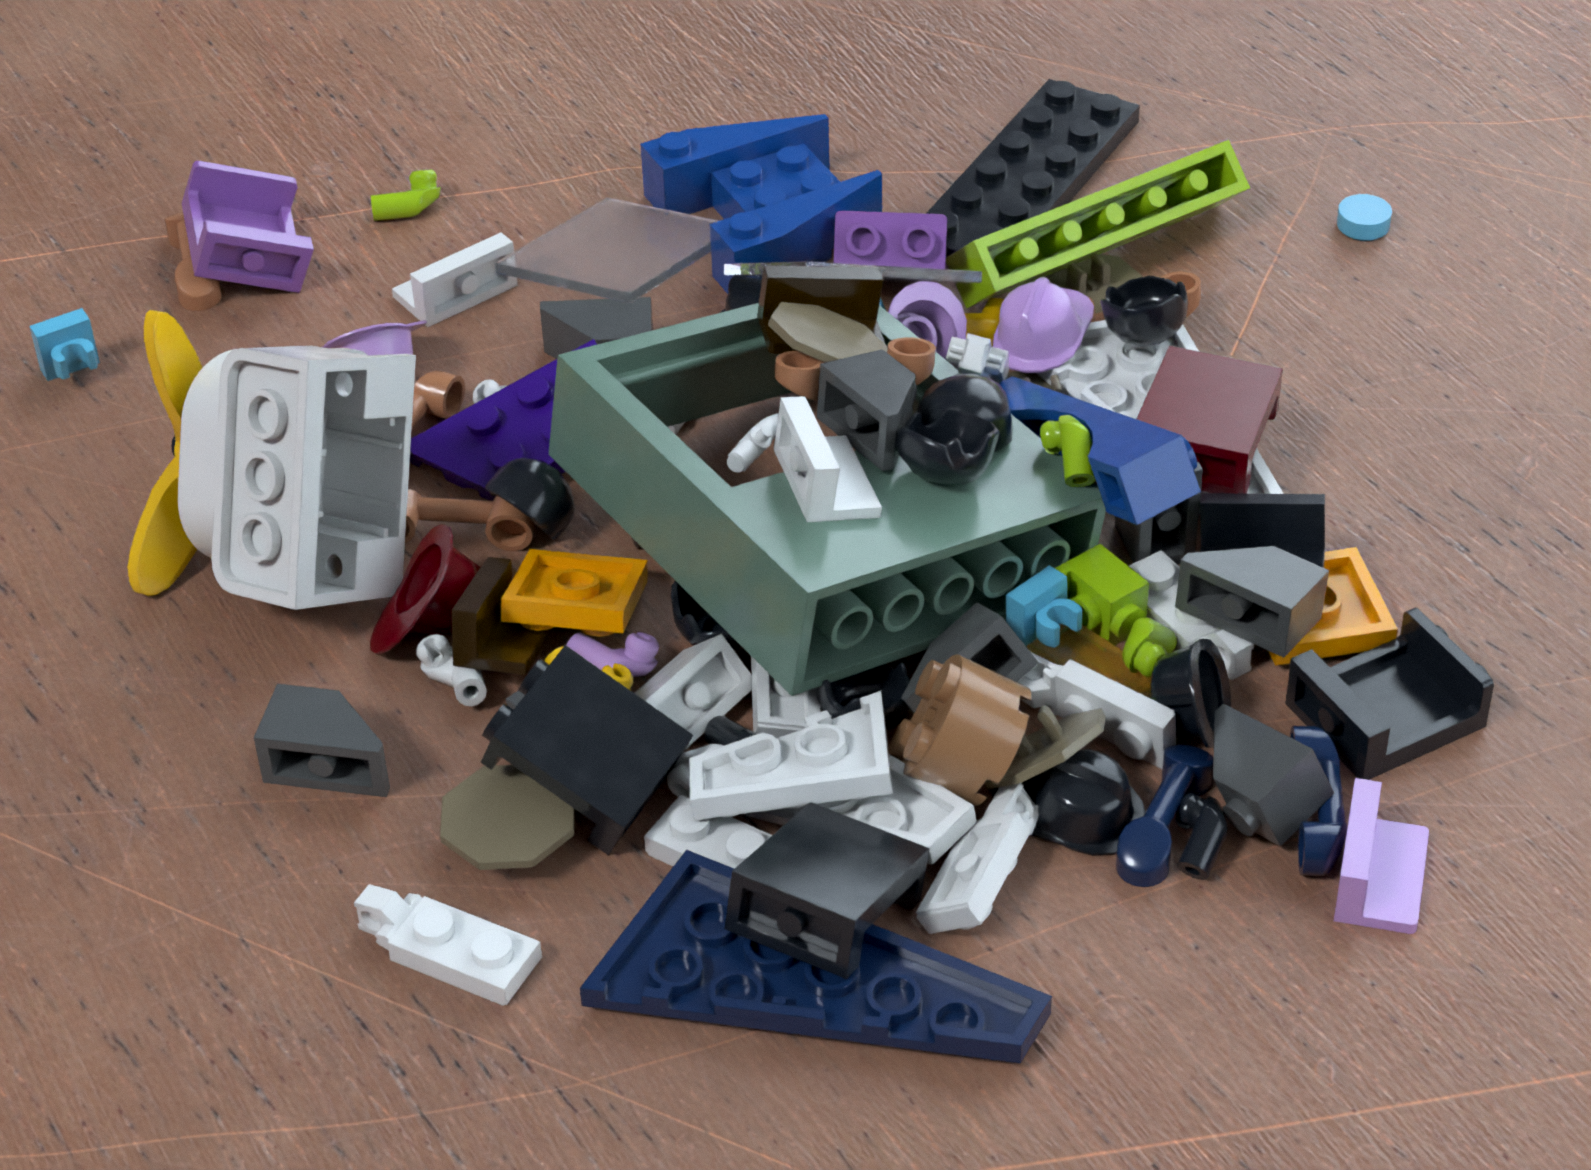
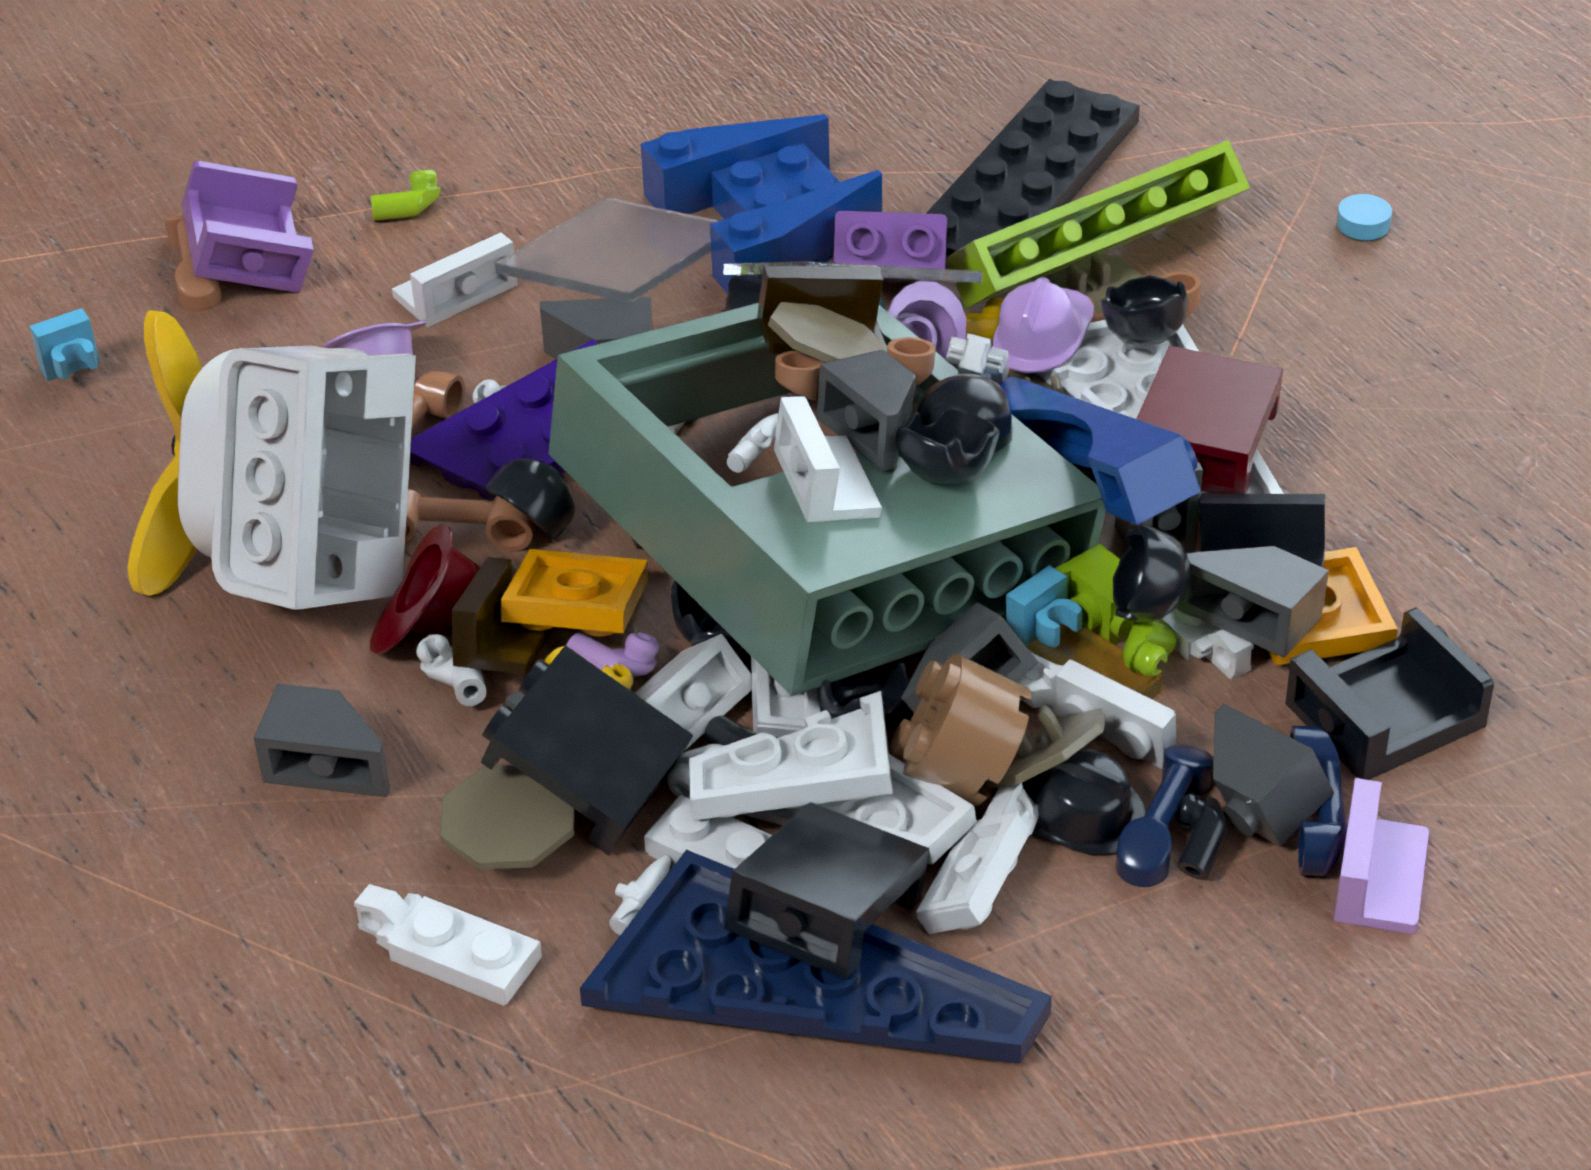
lime arm [1040,415,1096,487] -> none
black piece [1146,639,1231,748] -> none
none -> white helmet [609,855,671,935]
none -> black hair [1113,524,1190,623]

